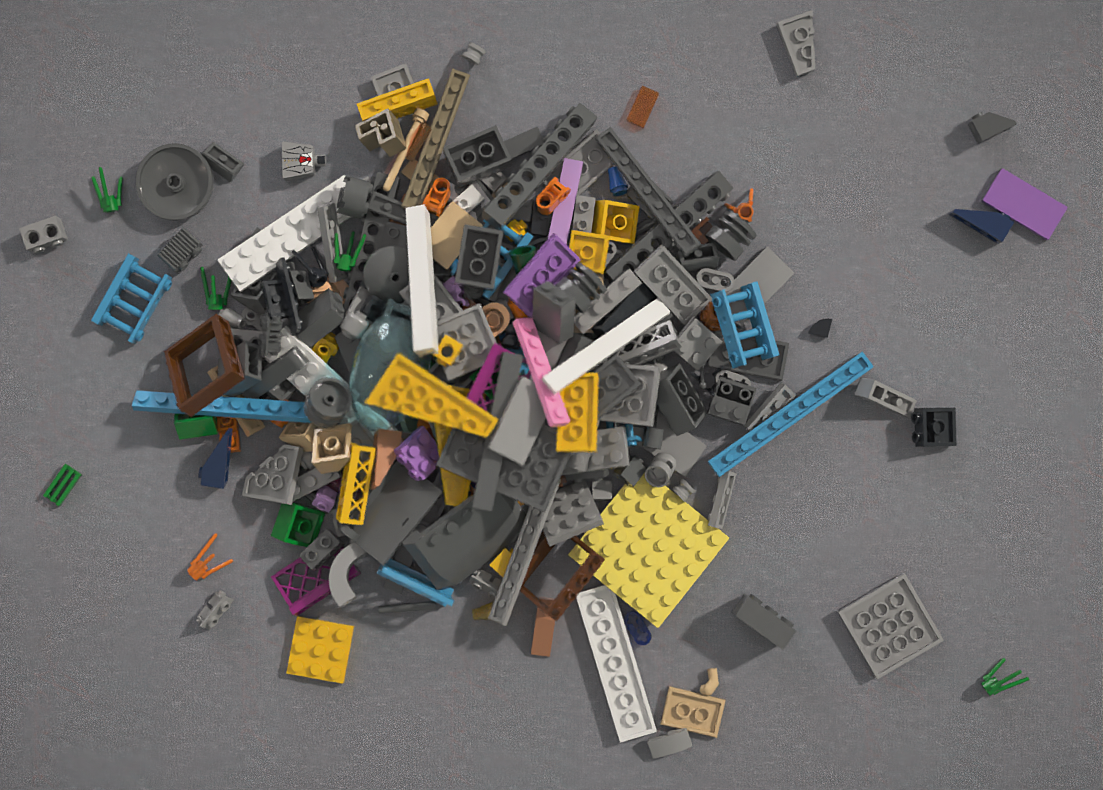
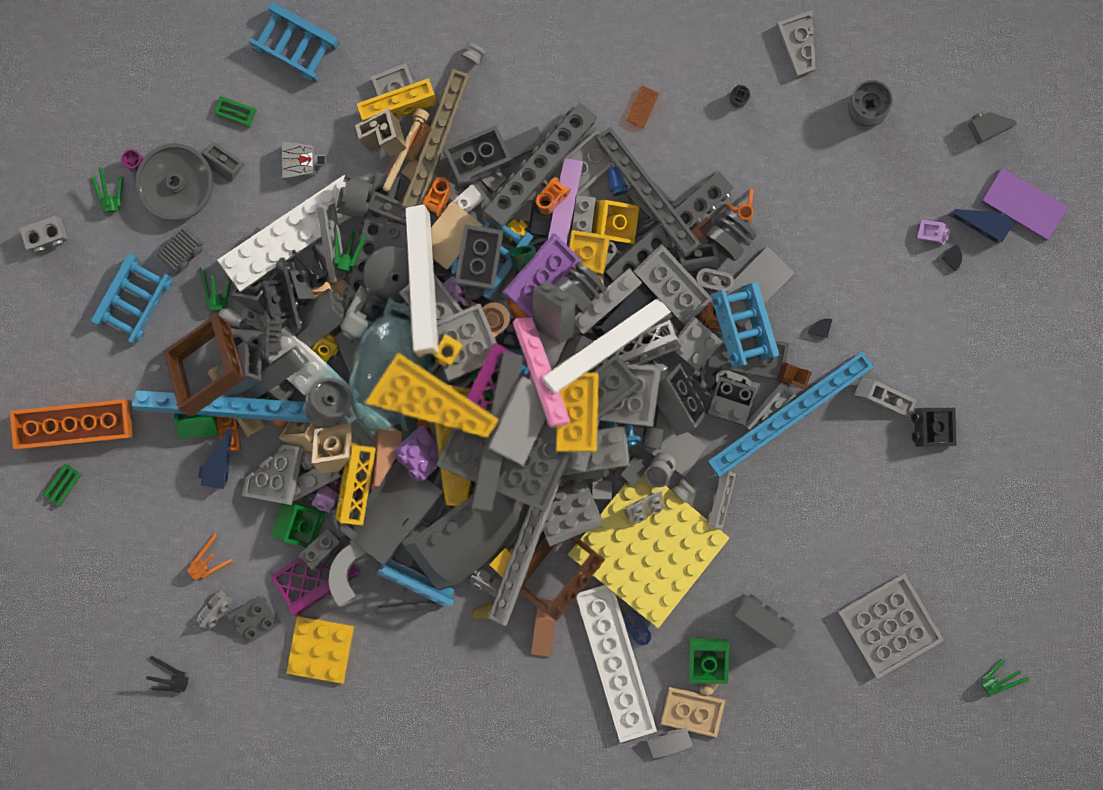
none -> orange brick [10,399,134,450]
none -> magenta wheel [121,149,144,171]
none -> black plant [146,656,189,693]
none -> green tile [214,96,257,127]
none -> dark grey hinge [227,595,280,644]
none -> dark azure fence [248,1,340,82]
none -> light grey hinge [624,491,665,525]
none -> green slope [689,638,729,684]
none -> black wheel [729,85,750,108]
none -> reddish brown panel [777,362,811,390]
none -> dark grey wheel [848,80,893,128]
none -> lavender bracket [918,219,950,245]
none -> black tile [942,244,962,271]

